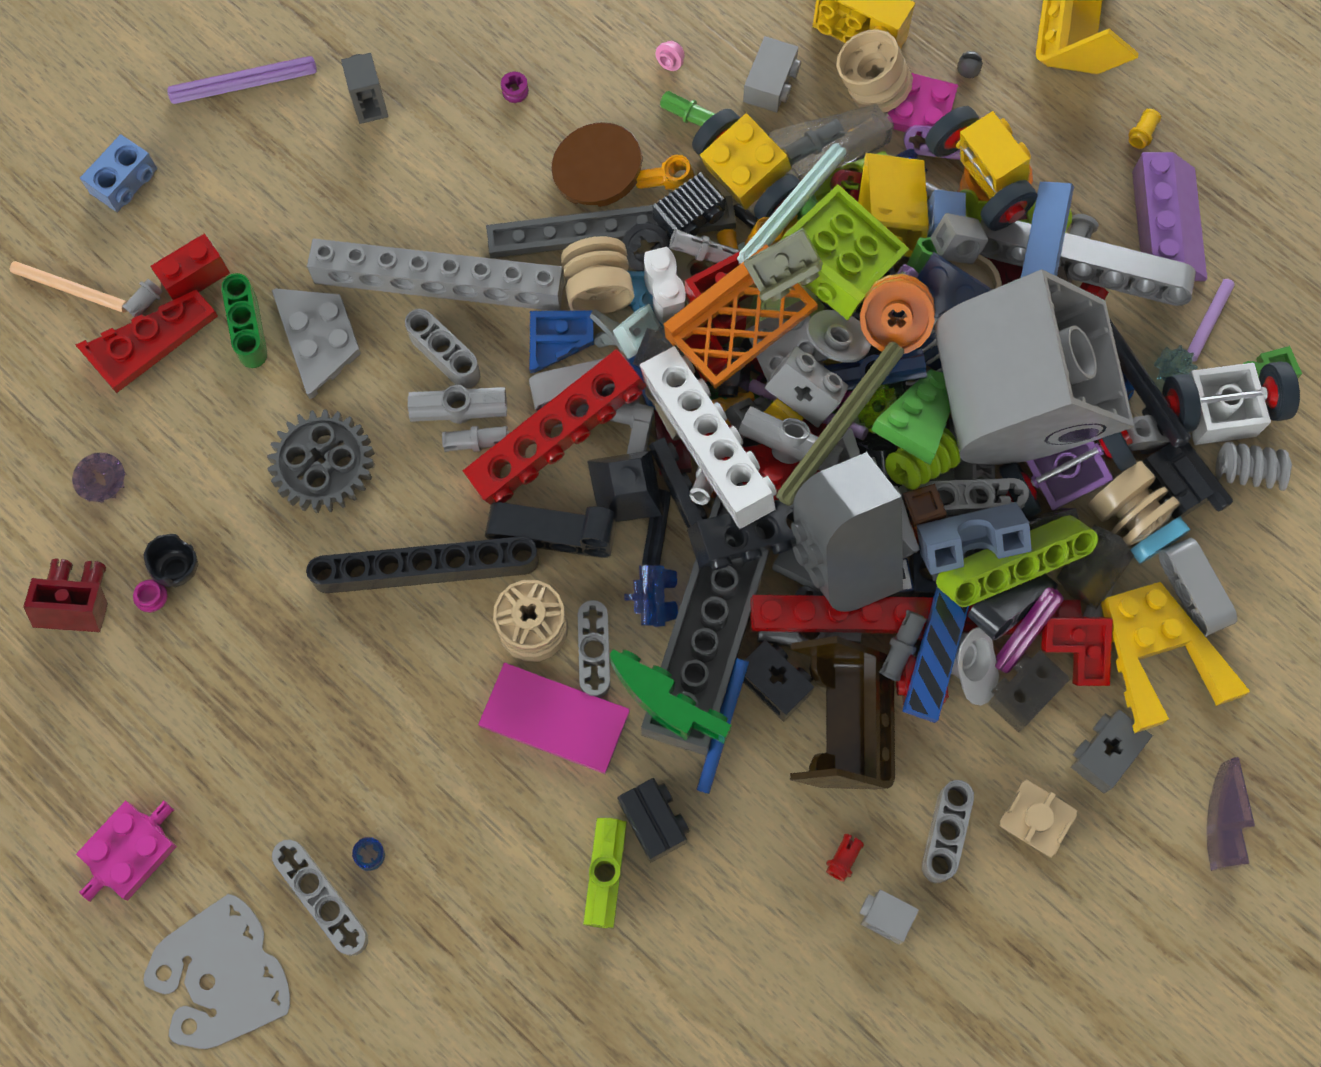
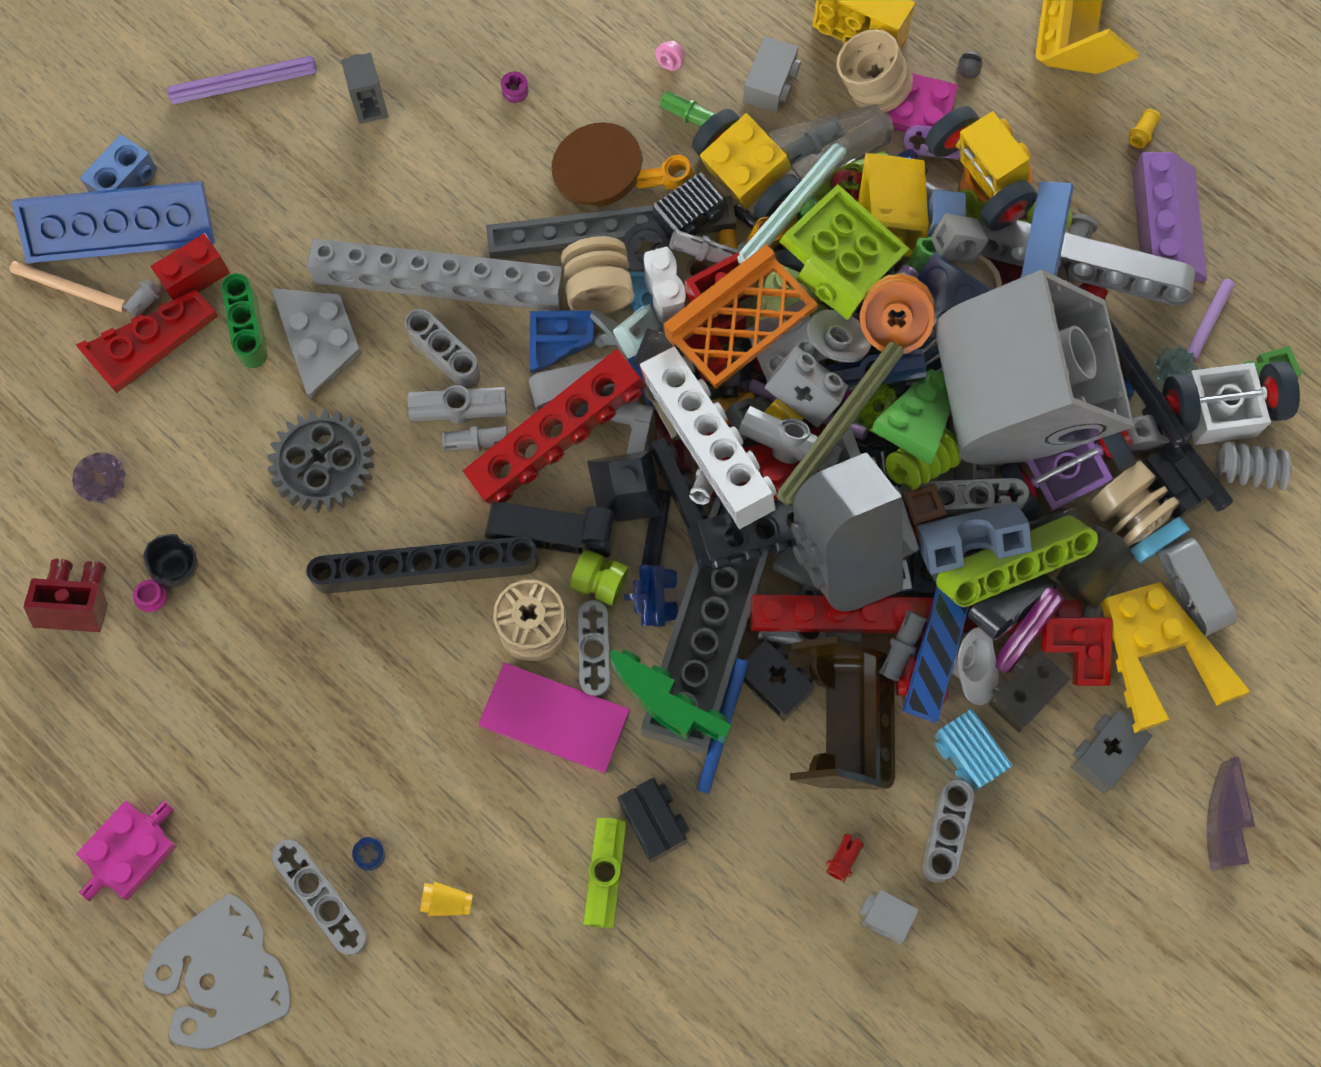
olive bracket [744,228,823,302] -> none
tan piece [999,779,1078,858] -> none
none -> plate [12,181,215,263]
none -> yellow cone [419,881,473,916]
none -> lime wheel [570,549,630,606]
none -> medium azure brick [934,708,1013,793]

